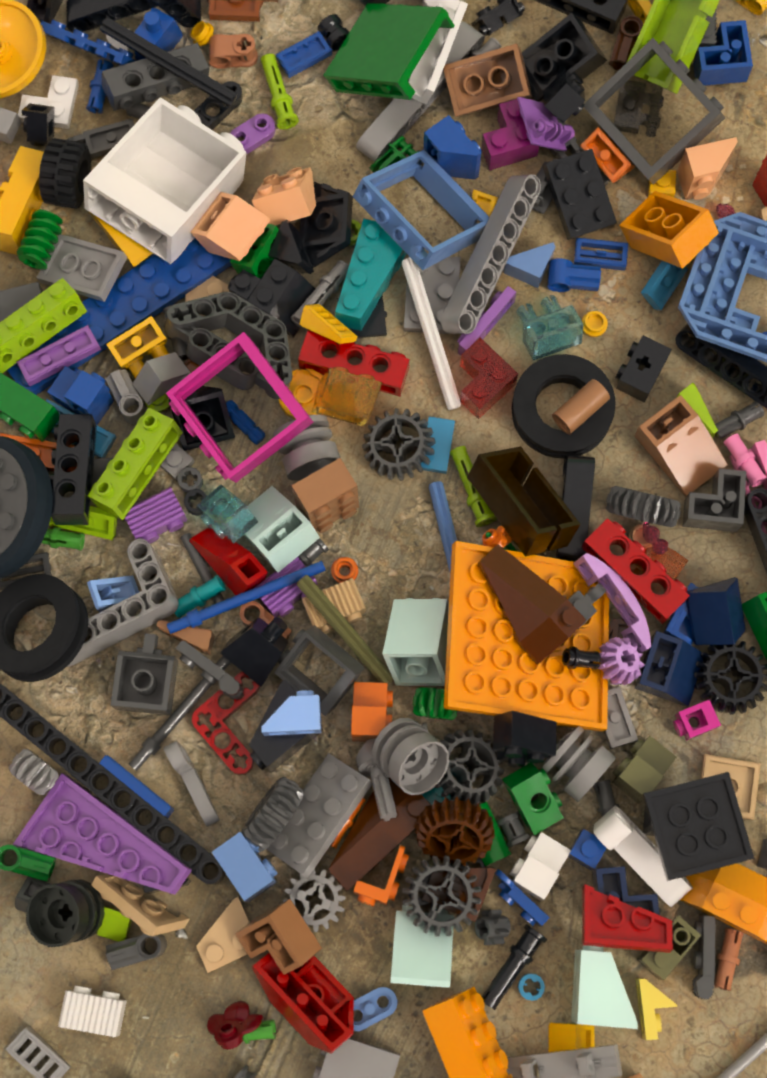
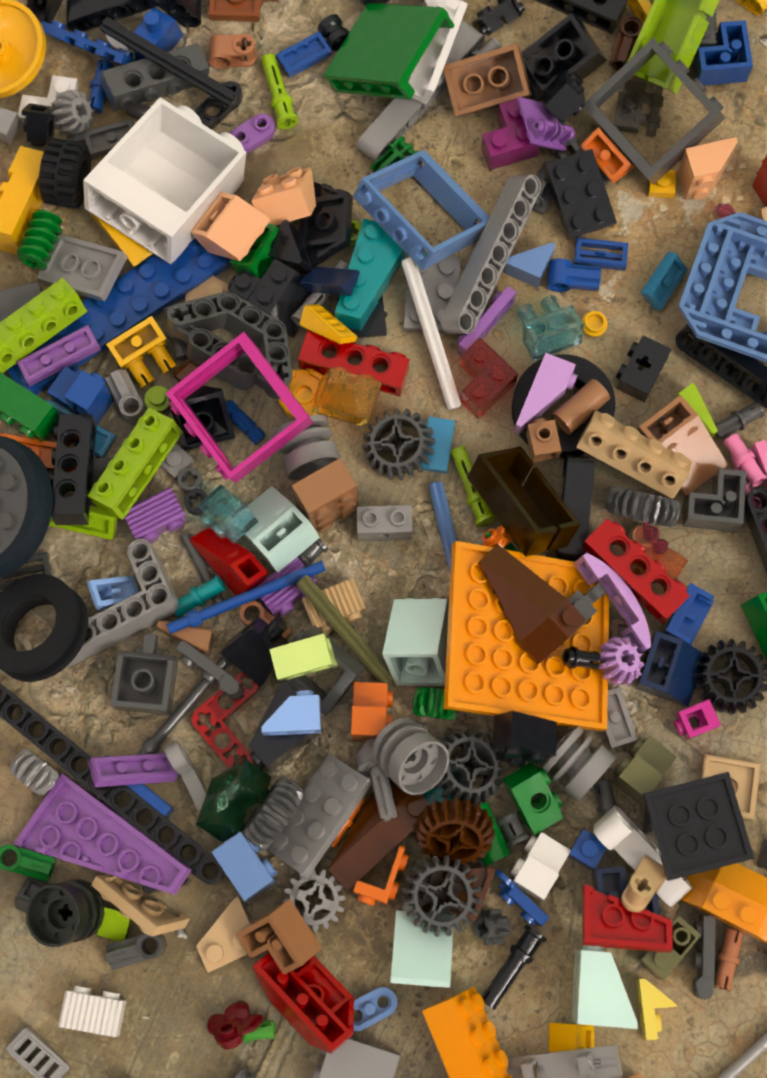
bright green pin [42,527,85,551] -> none
light grey slope [133,352,191,406] -> none
yellow plate [190,21,214,46] -> none
orange plate [331,557,358,583] -> none
blue slope [423,115,482,180] -> none
yellow tile [472,190,498,217] -> none
dark azure bush [518,973,545,1001] -> none
light orange brick [619,191,719,269] -> none
dark blue slope [686,577,746,645] -> none
none -> light grey gear [51,89,94,135]
none -> medium lavender tile [88,753,178,787]
none -> clear green brick [196,759,272,842]
none -> yellowish green hinge [269,633,337,681]
none -> dark blue slope [300,266,360,296]
none -> light grey brick [357,505,413,541]
none -> lavender slope [514,353,578,435]
none -> medium nougat brick [526,418,562,463]
none -> tan brick [576,411,692,499]
none -> tan piece [621,855,666,913]

